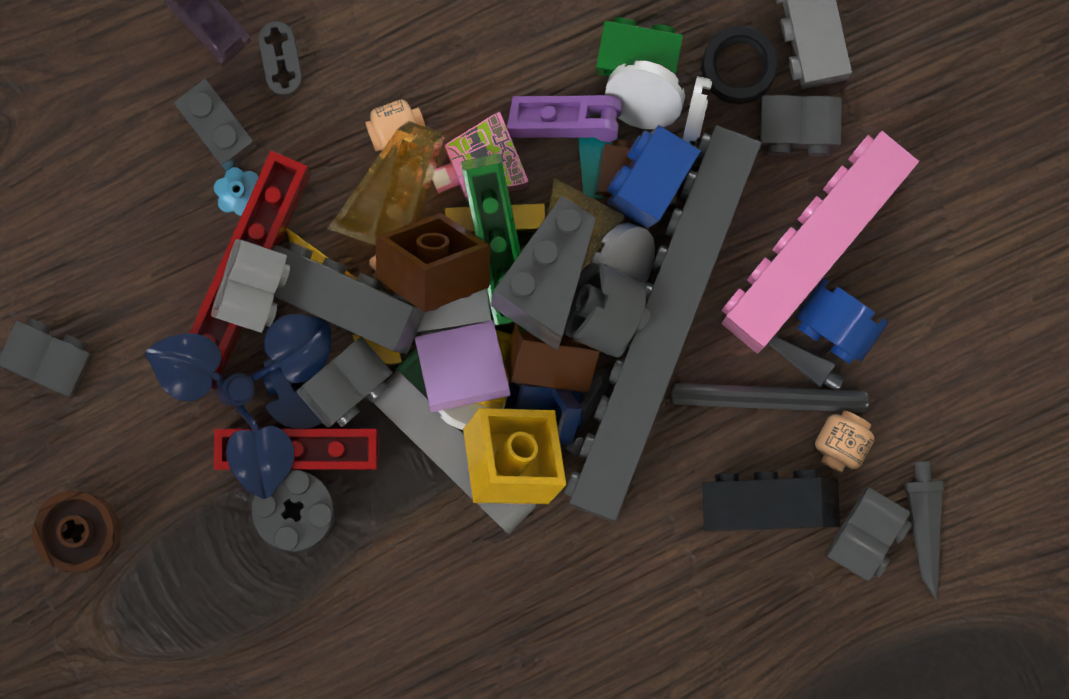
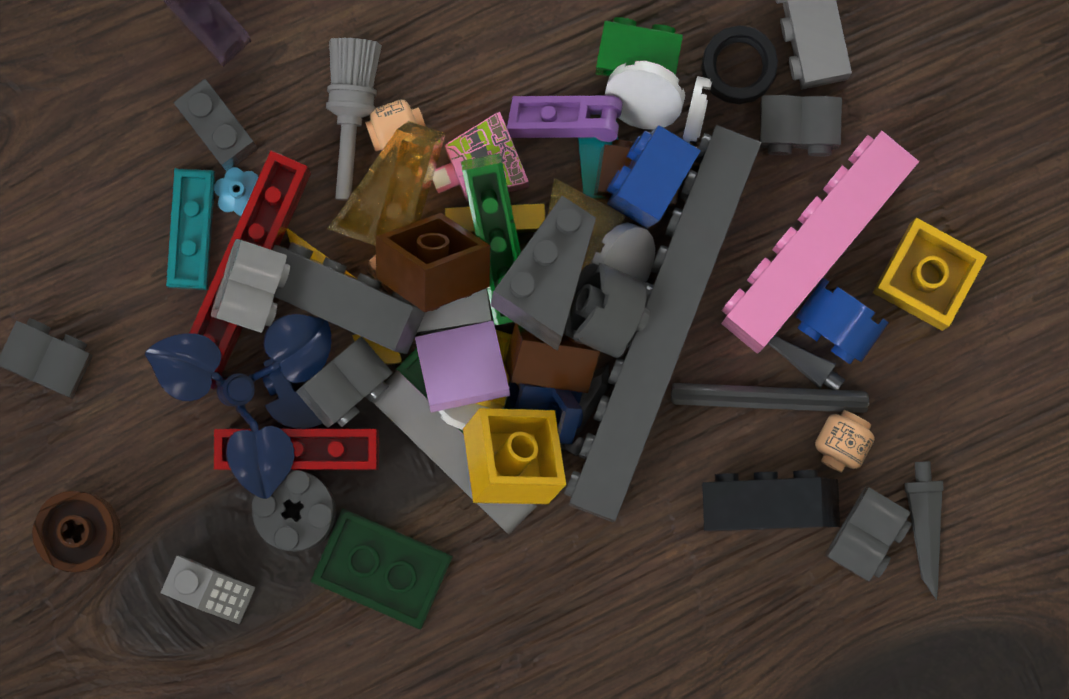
dark grey beam [259,21,303,98] -> none
none -> light grey slope [161,556,256,624]
none -> teal tile [166,168,216,290]
none -> dark green tile [310,508,453,630]
none -> light grey piece [326,38,382,201]
none -> yellow brick [872,217,987,331]

